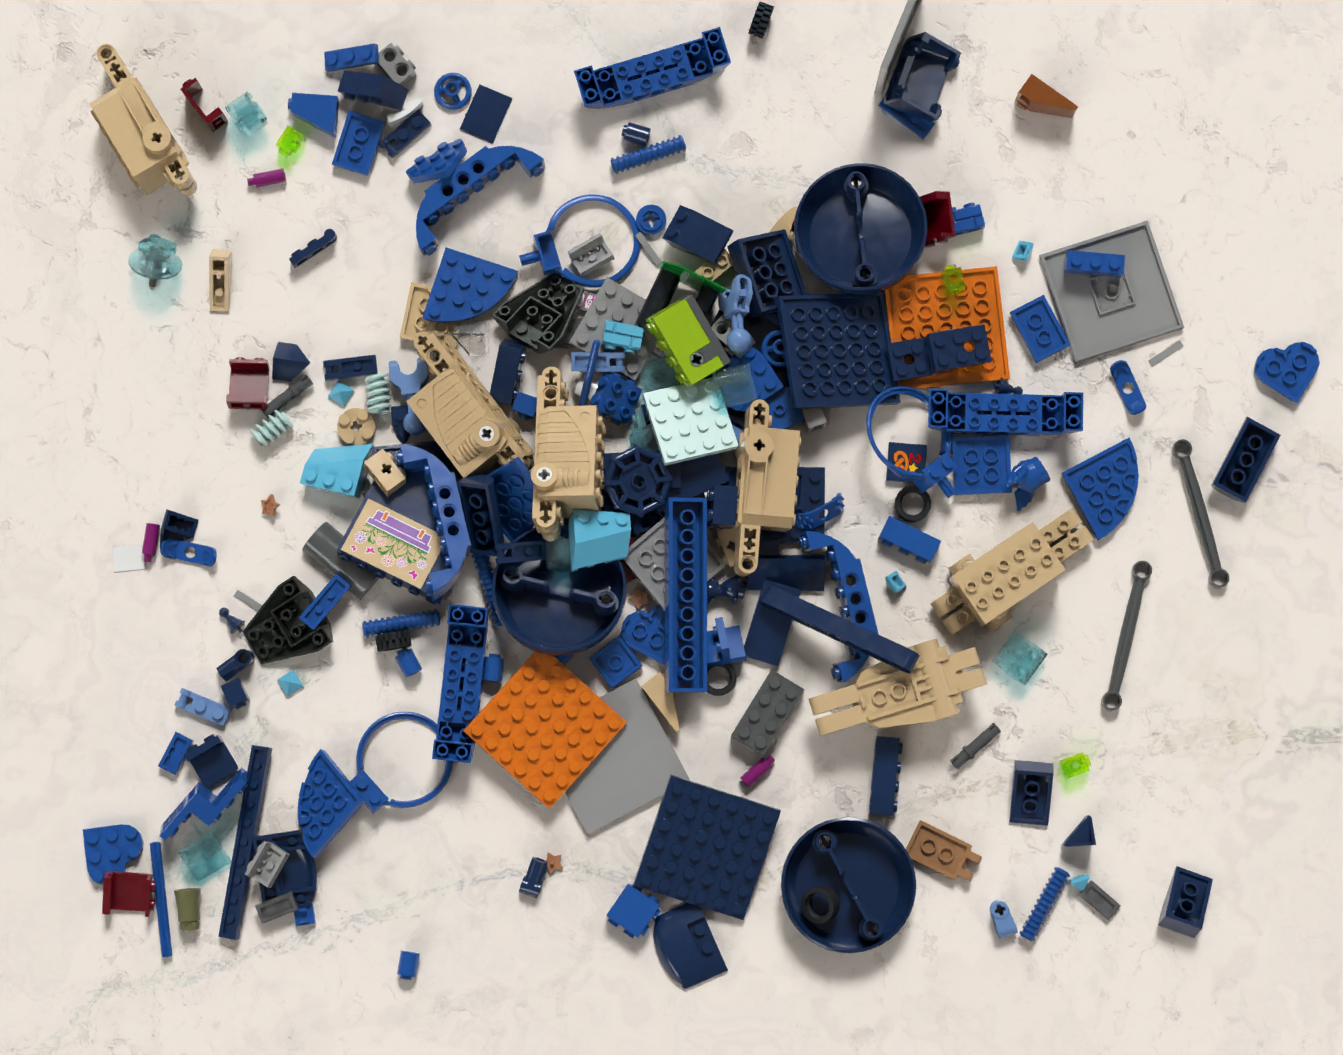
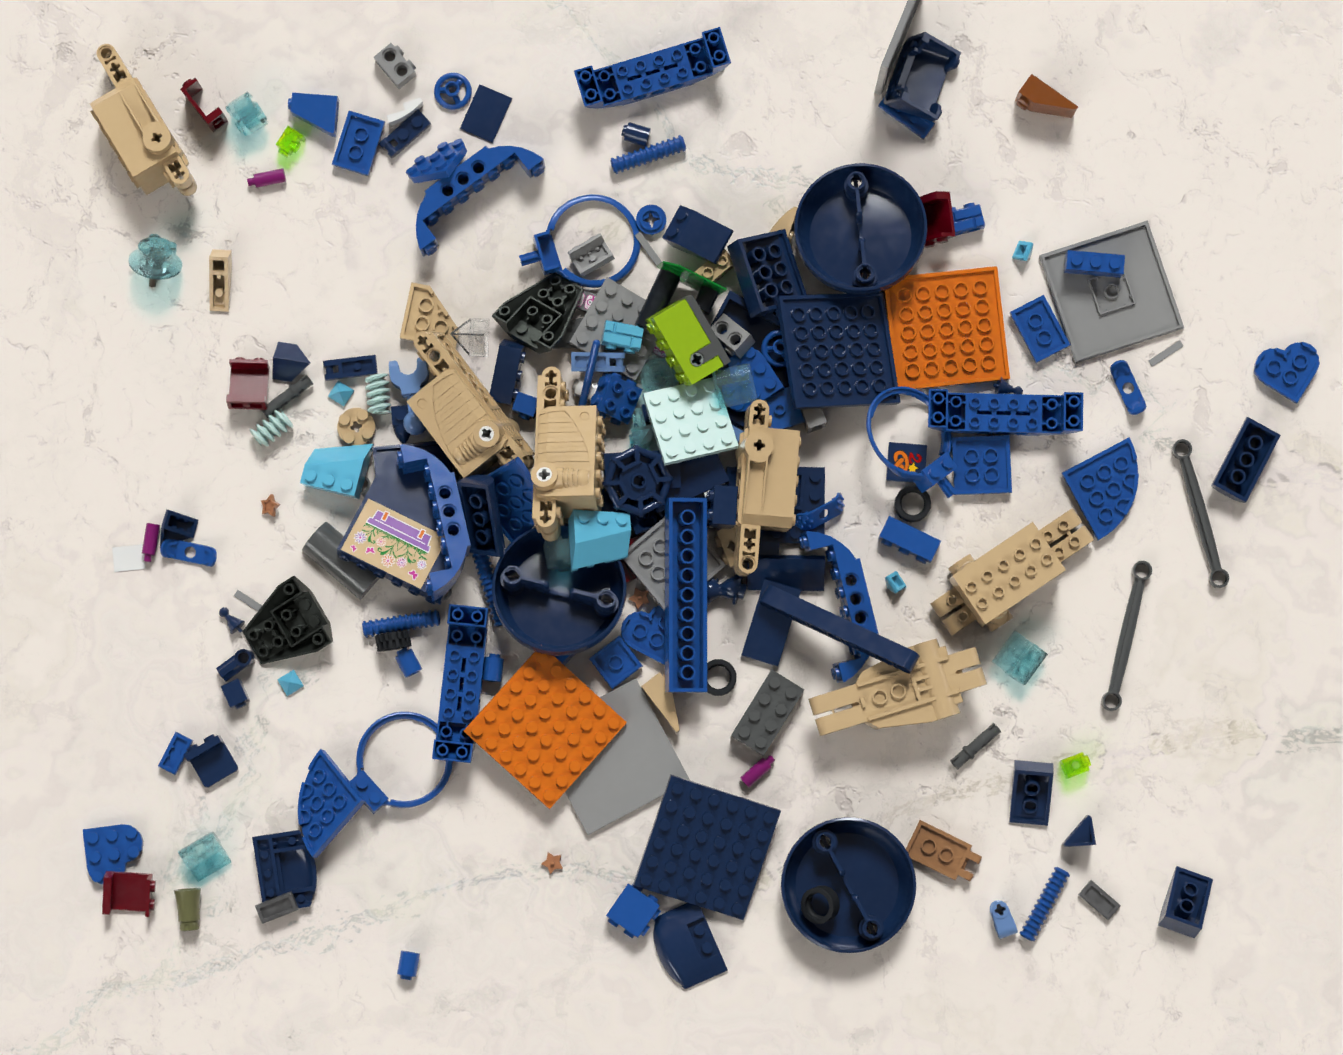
blue axle [150,842,172,957] -> none
blue bracket [159,767,248,841] -> none
medium blue plate [174,688,232,726] -> none
dark blue plate [218,745,272,940] -> none
light grey bracket [245,841,290,888] -> none
dark blue plate [289,229,337,268] -> none
blue tile [294,904,316,926] -> none
blue plate [299,574,351,631] -> none
blue plate [324,43,379,72] -> none
dark blue wedge [337,70,409,111] -> none
tan brick [364,449,407,497] -> none
blue plate [422,247,518,323] -> none
dark blue plate [494,540,547,564] -> none
dark blue piece [519,857,548,898] -> none
blue bracket [707,617,746,668] -> none
medium blue piece [718,274,753,353] -> none
black bush [748,1,774,39] -> none
dark blue brick [868,736,903,816] -> none
dark blue bracket [886,324,992,382] -> none
clear neon green brick [941,265,966,295] -> none
blue helmet [1005,457,1051,511] -> none
medium azure slope [1068,874,1090,891] -> none

